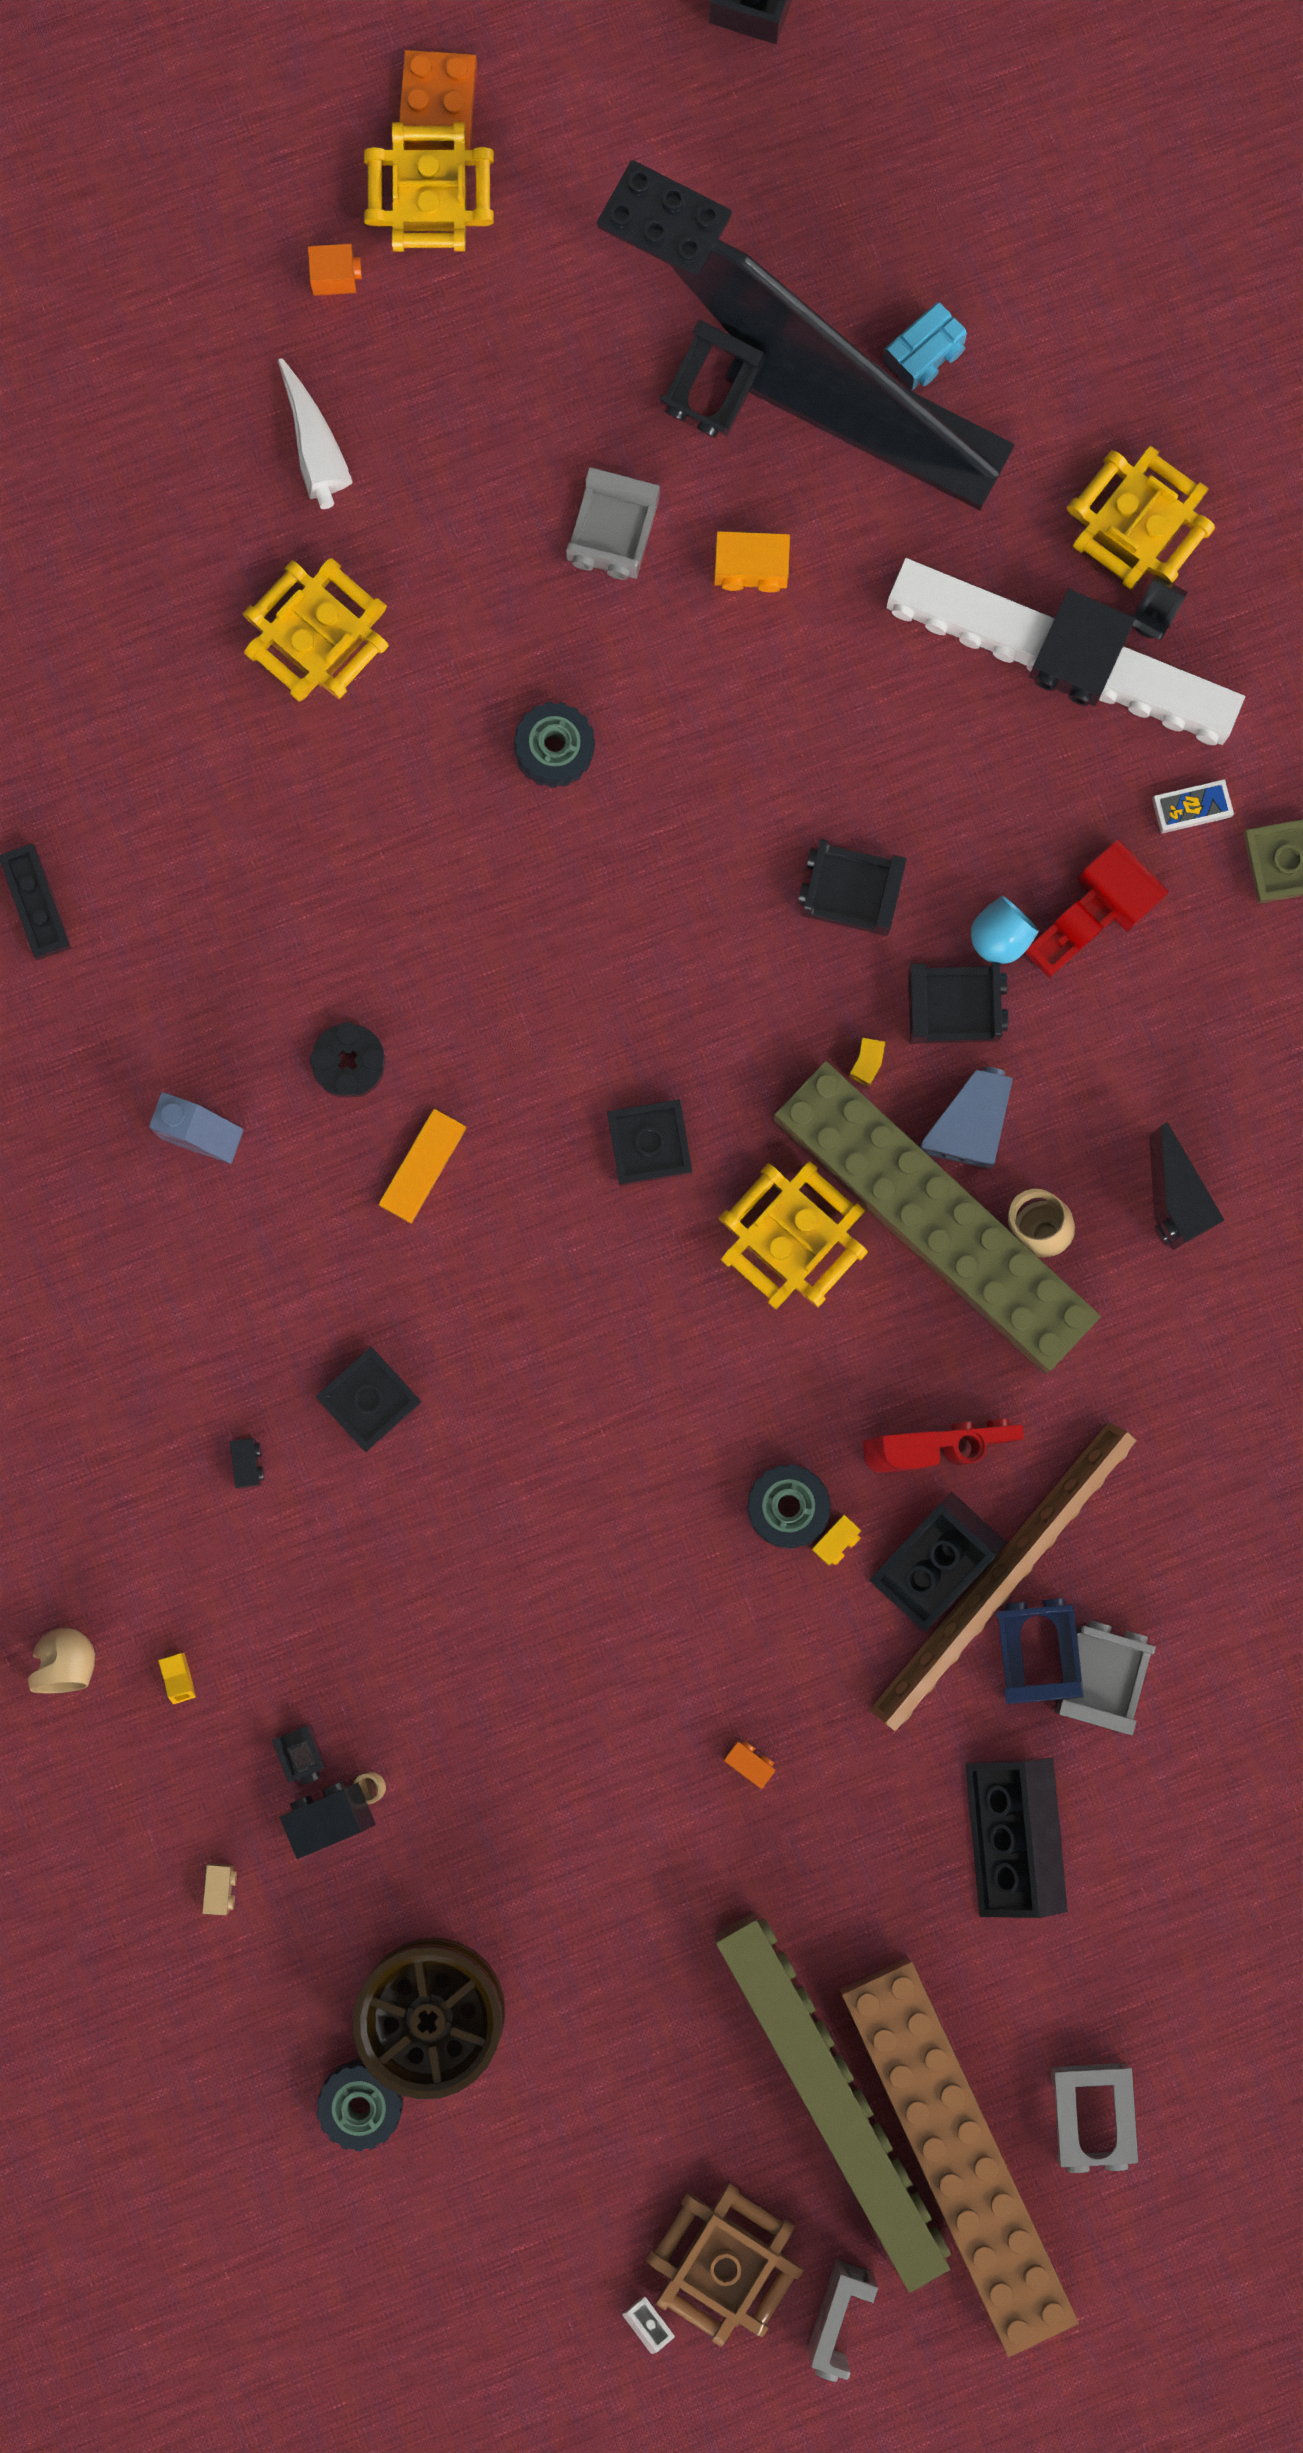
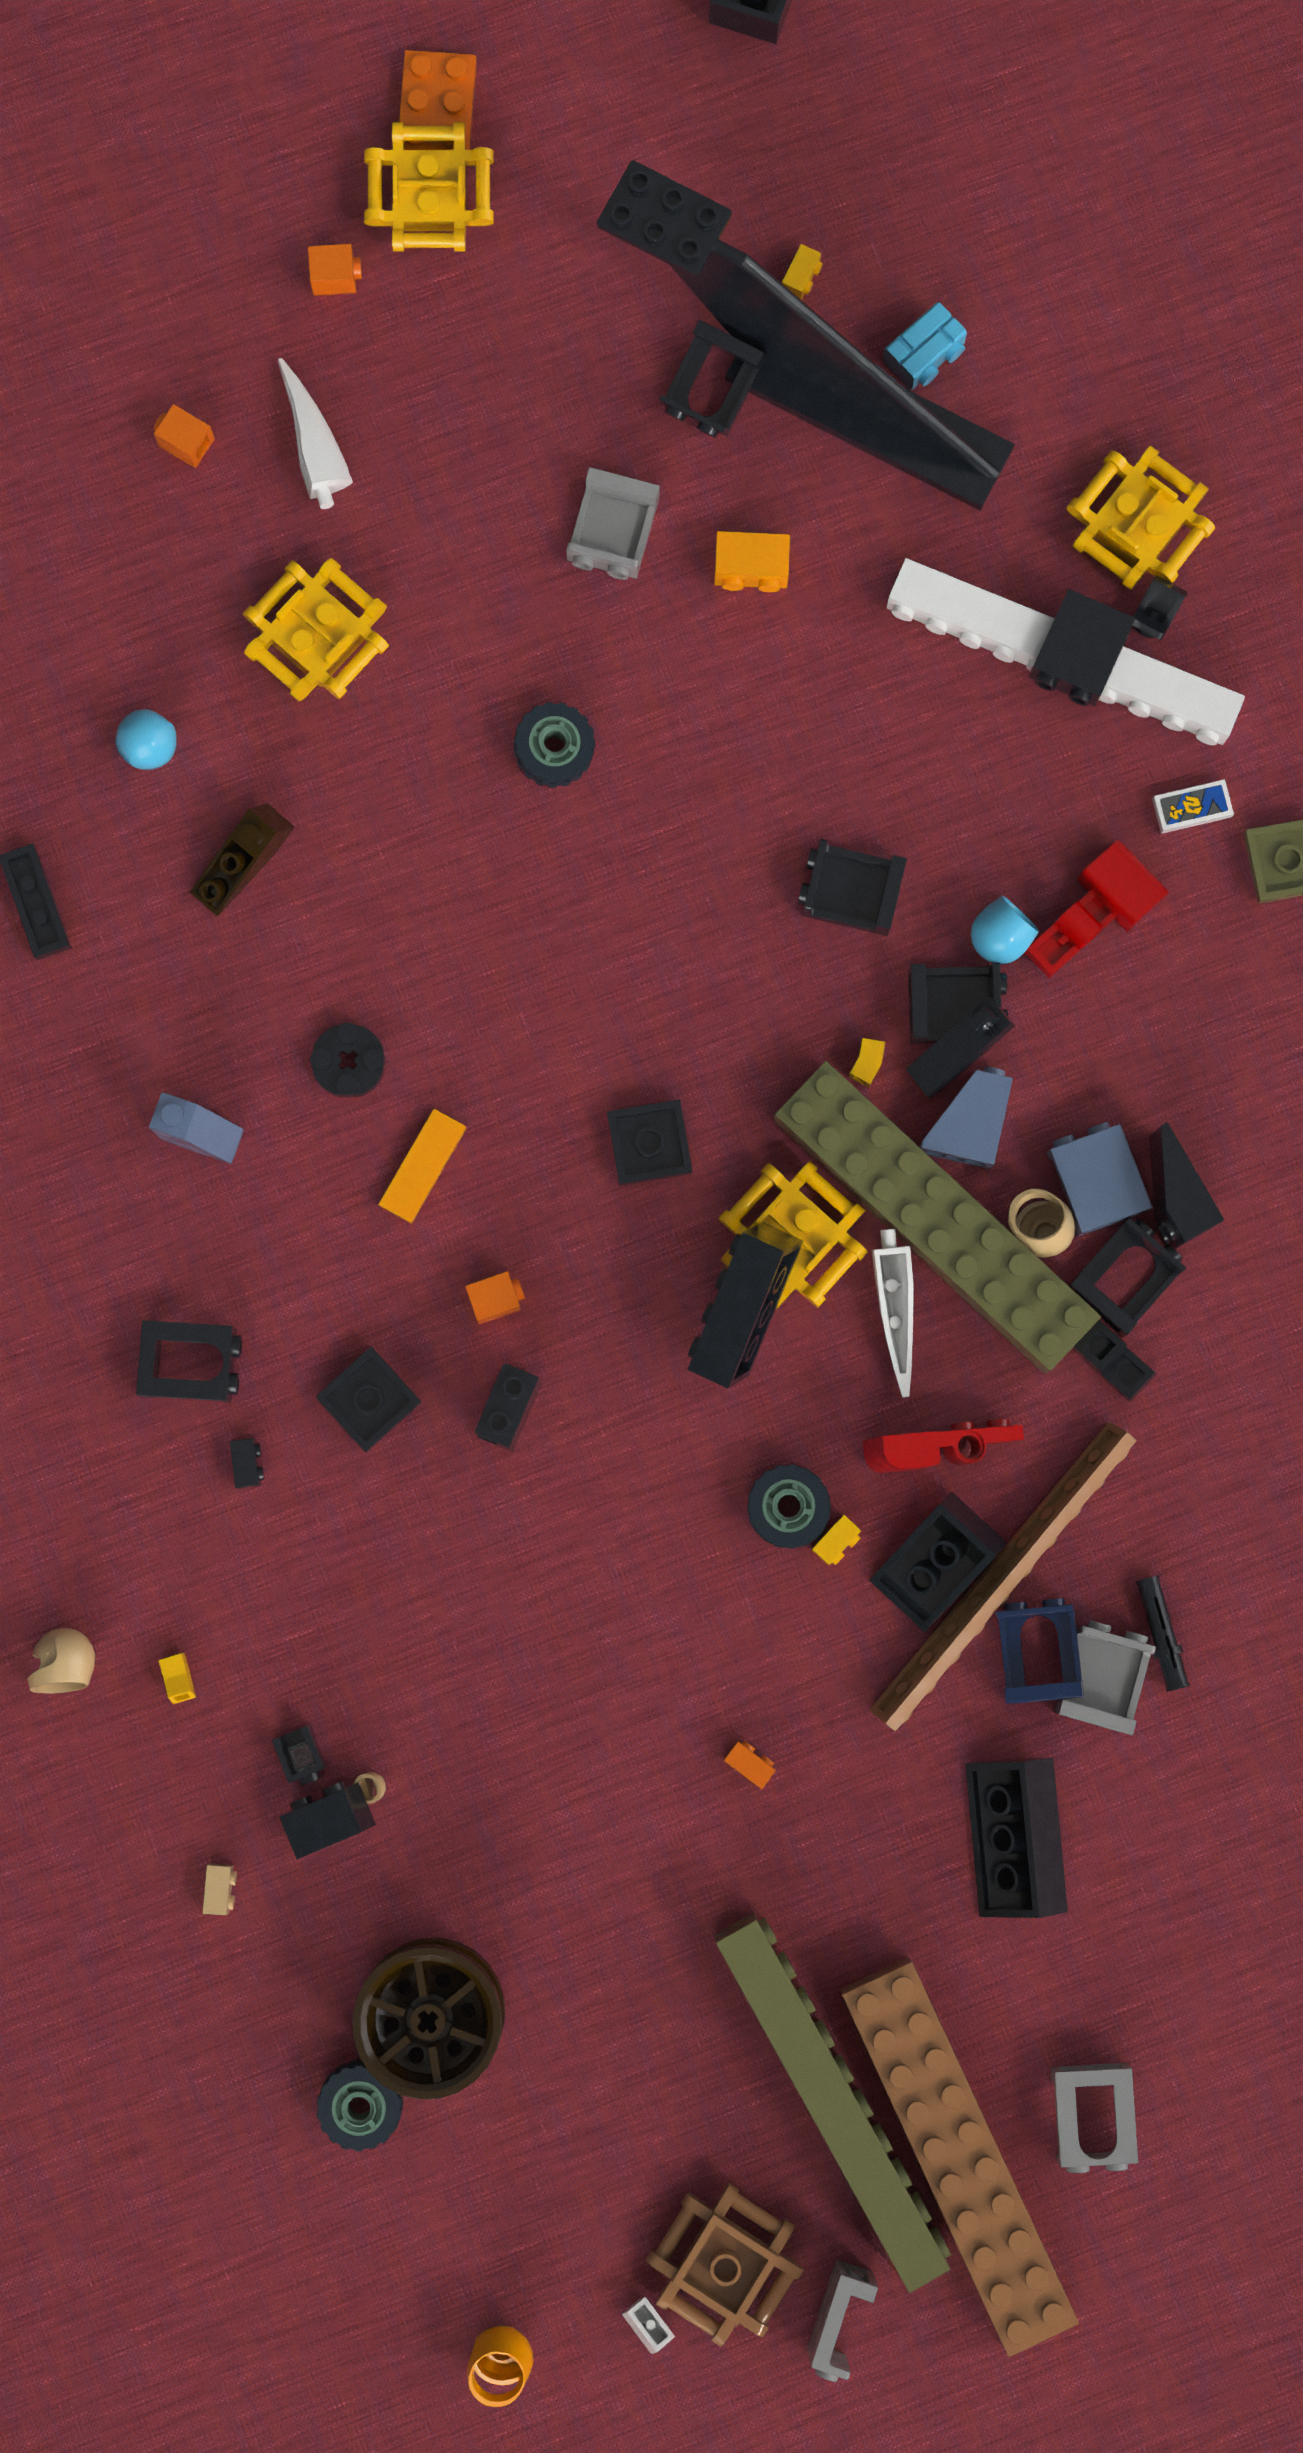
none -> medium azure helmet [115,709,177,770]
none -> black panel [136,1320,242,1403]
none -> orange brick [154,404,215,469]
none -> dark brown slope [190,803,294,916]
none -> orange brick [465,1271,525,1324]
none -> light orange helmet [467,2325,533,2407]
none -> black panel [475,1364,542,1452]
none -> black brick [687,1222,803,1389]
none -> yellow piece [782,244,823,300]
none -> white piece [872,1229,914,1398]
none -> black hinge [906,996,1015,1099]
none -> sand blue panel [1046,1122,1152,1237]
none -> black panel [1068,1218,1186,1338]
none -> black slope [1074,1320,1156,1402]
none -> black pin [1136,1575,1190,1692]

